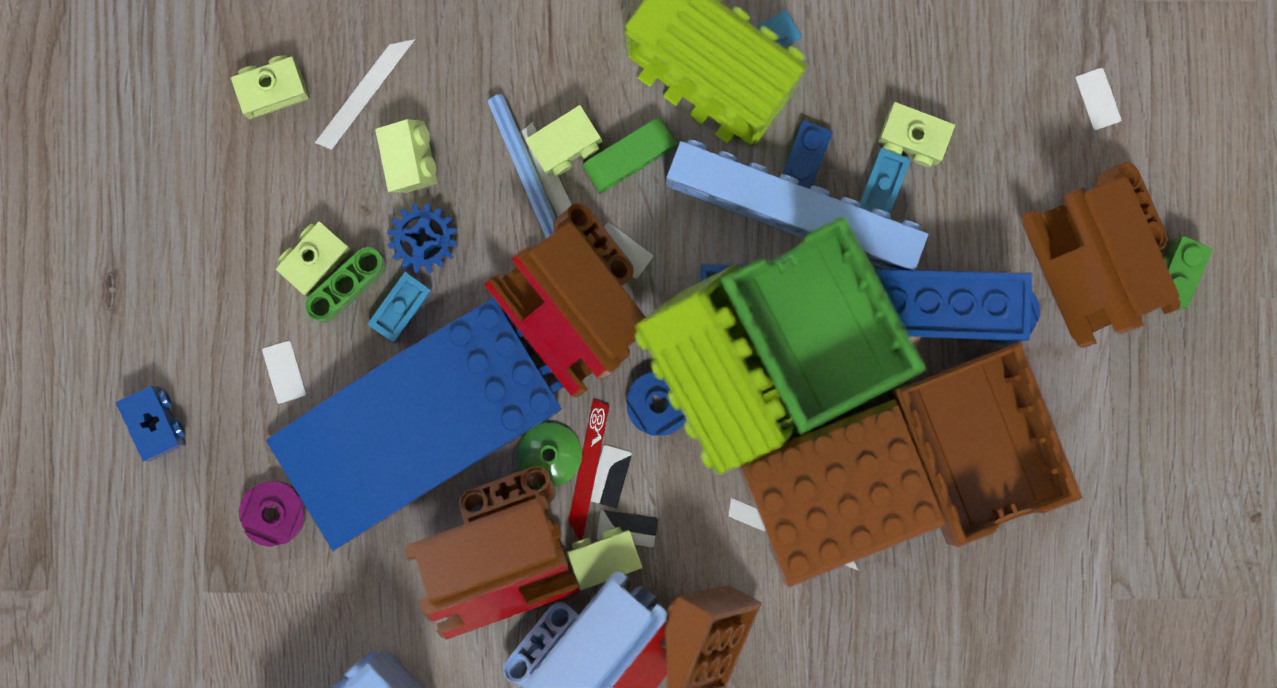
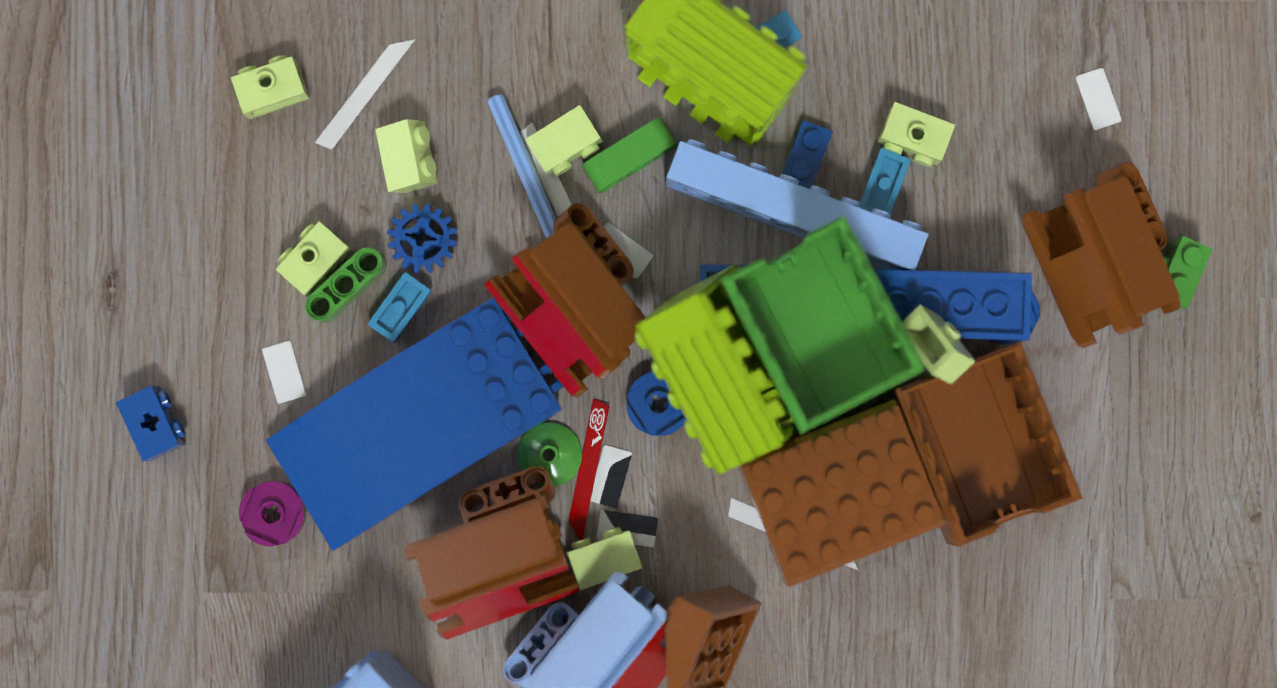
none -> yellowish green brick [901,305,976,384]

